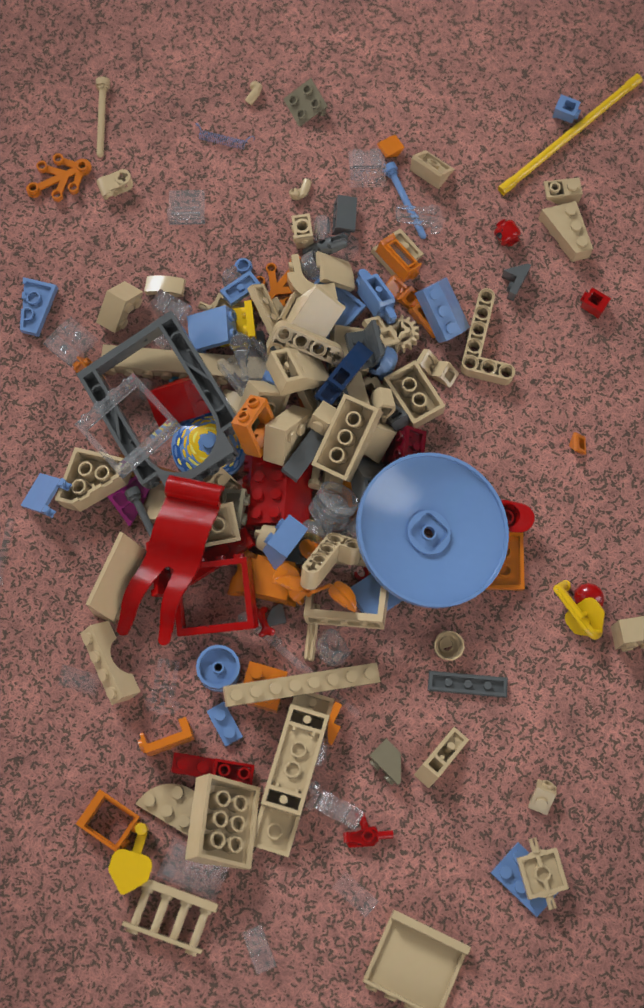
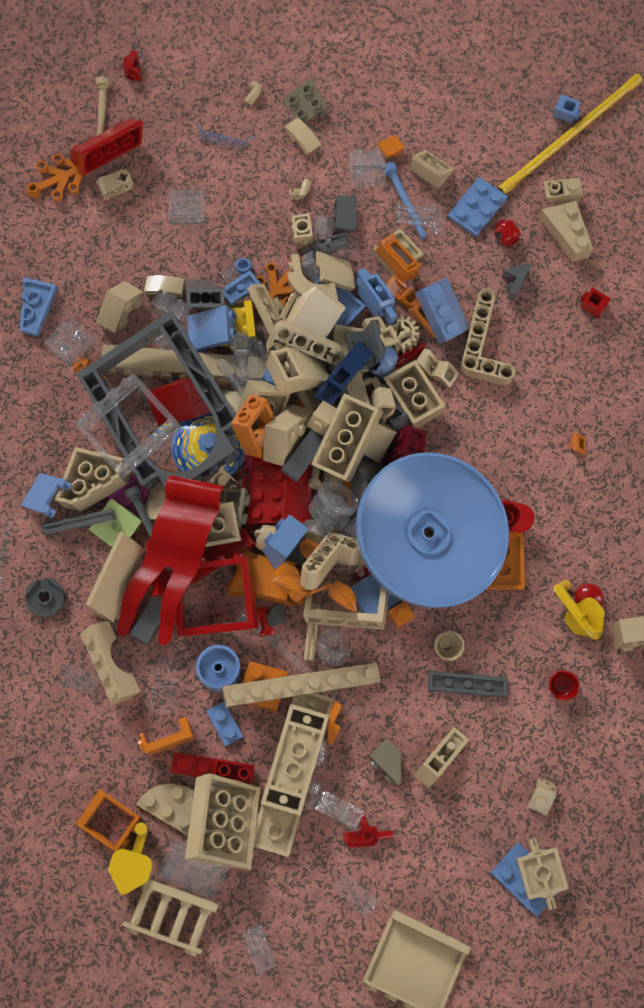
none -> dark grey plate [25,578,65,618]
none -> dark grey axle [42,509,116,534]
none -> red slope [70,119,143,176]
none -> yellowish green plate [89,498,142,547]
none -> red bracket [123,50,142,82]
none -> dark grey brick [130,597,163,647]
none -> dark grey slope [185,279,224,307]
none -> tan slope [284,118,322,155]
none -> orange brick [386,601,416,629]
none -> red axle [396,343,427,367]
none -> medium blue plate [447,177,508,238]
none -> red hair [548,670,580,701]

